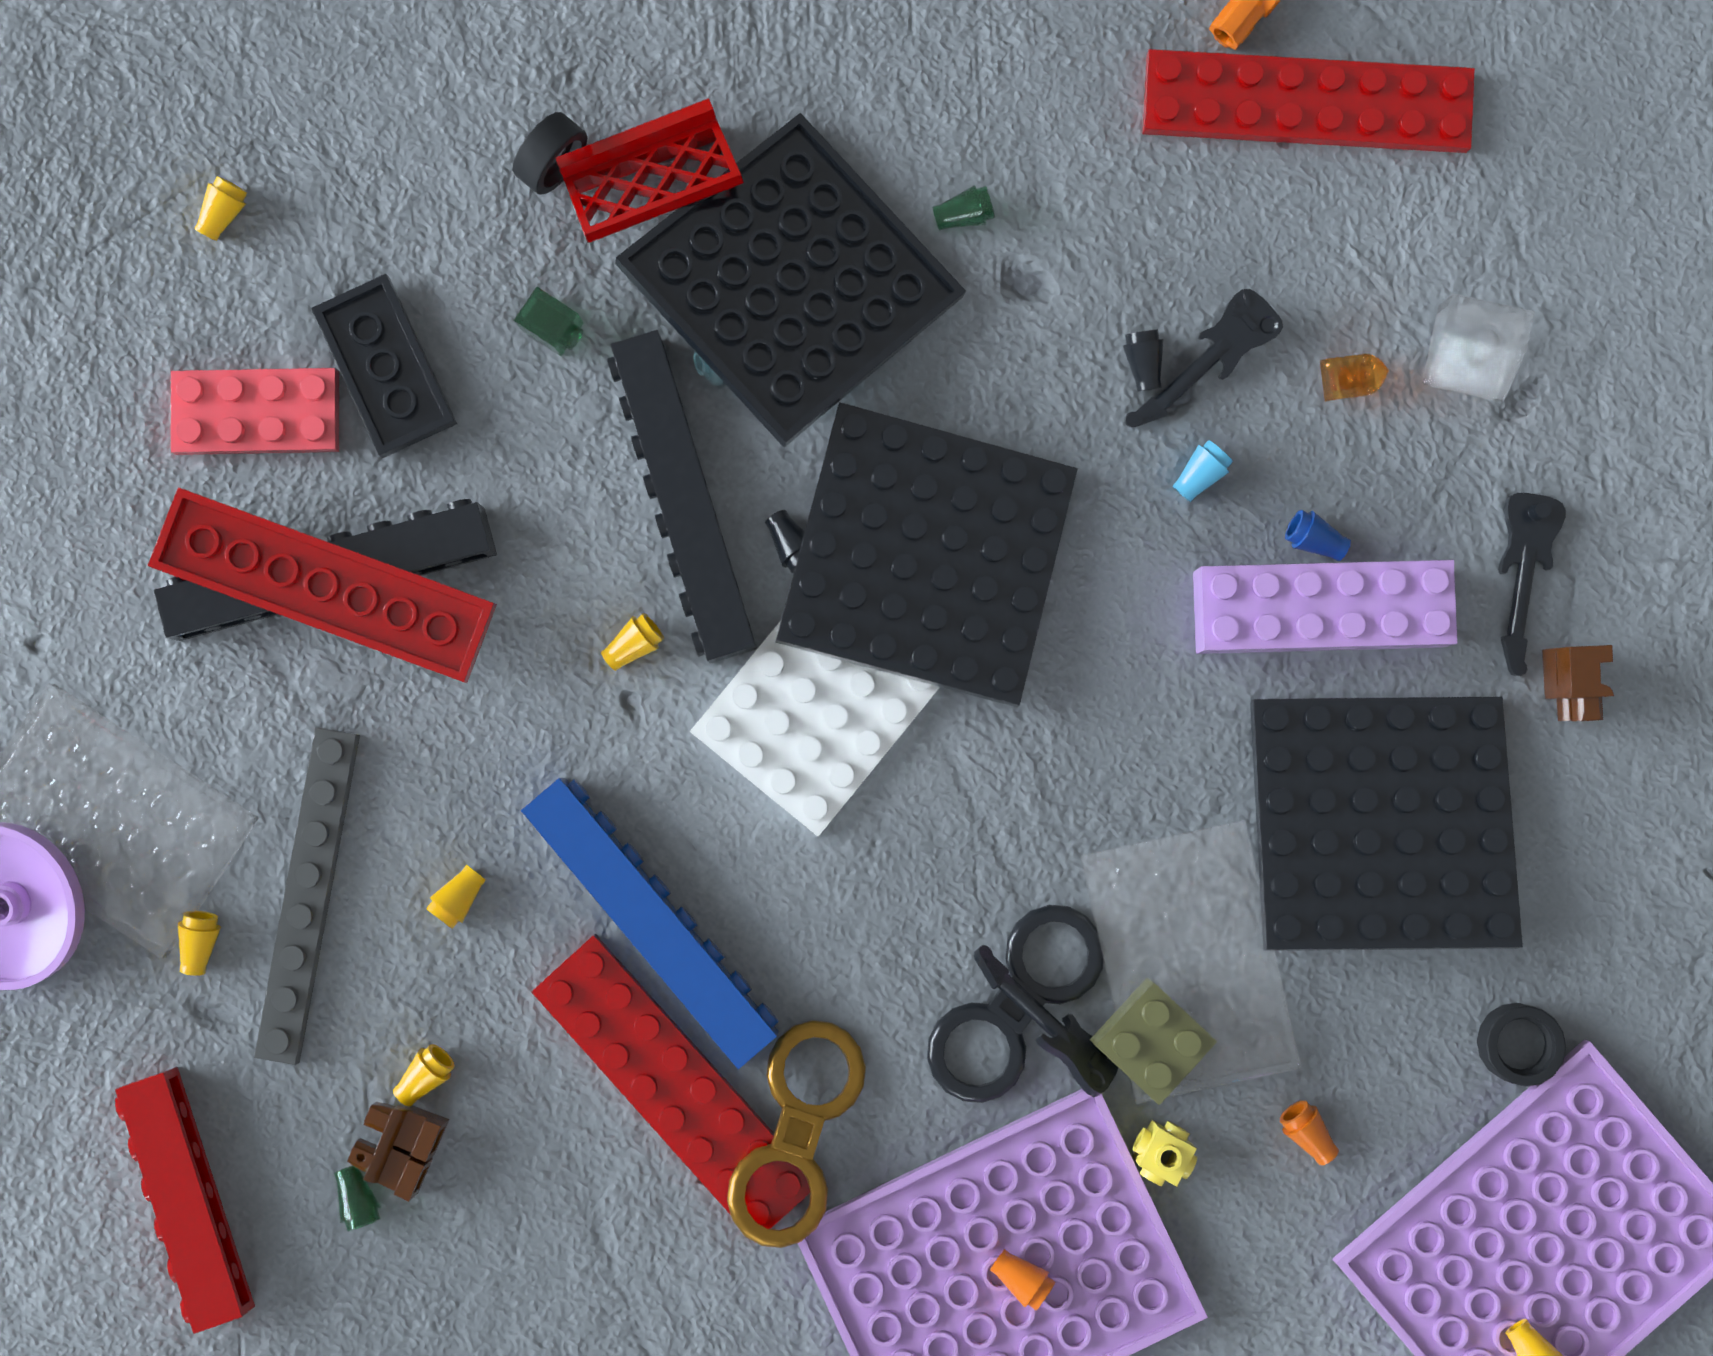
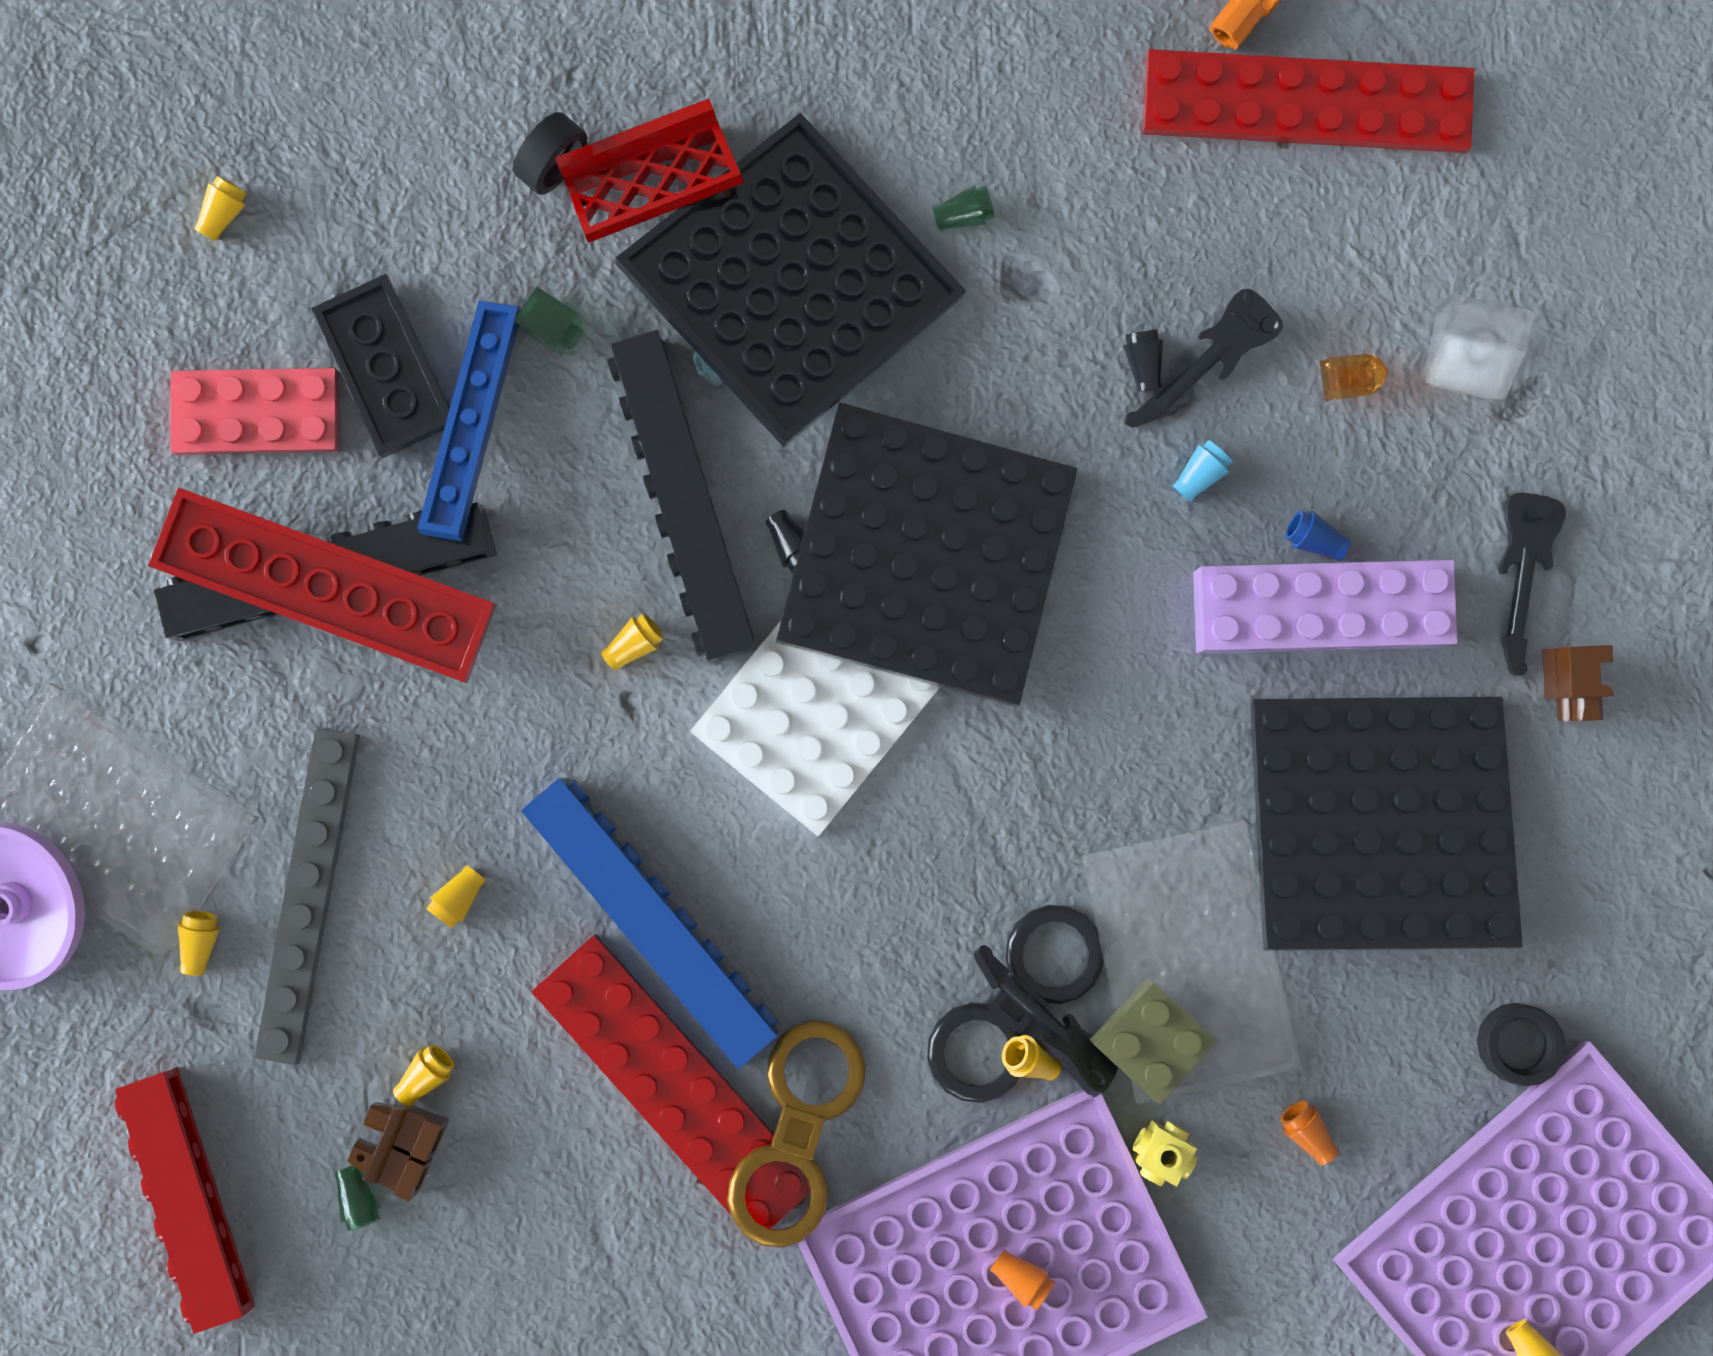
none -> blue plate [417,301,522,541]
none -> yellow cone [1002,1035,1062,1081]

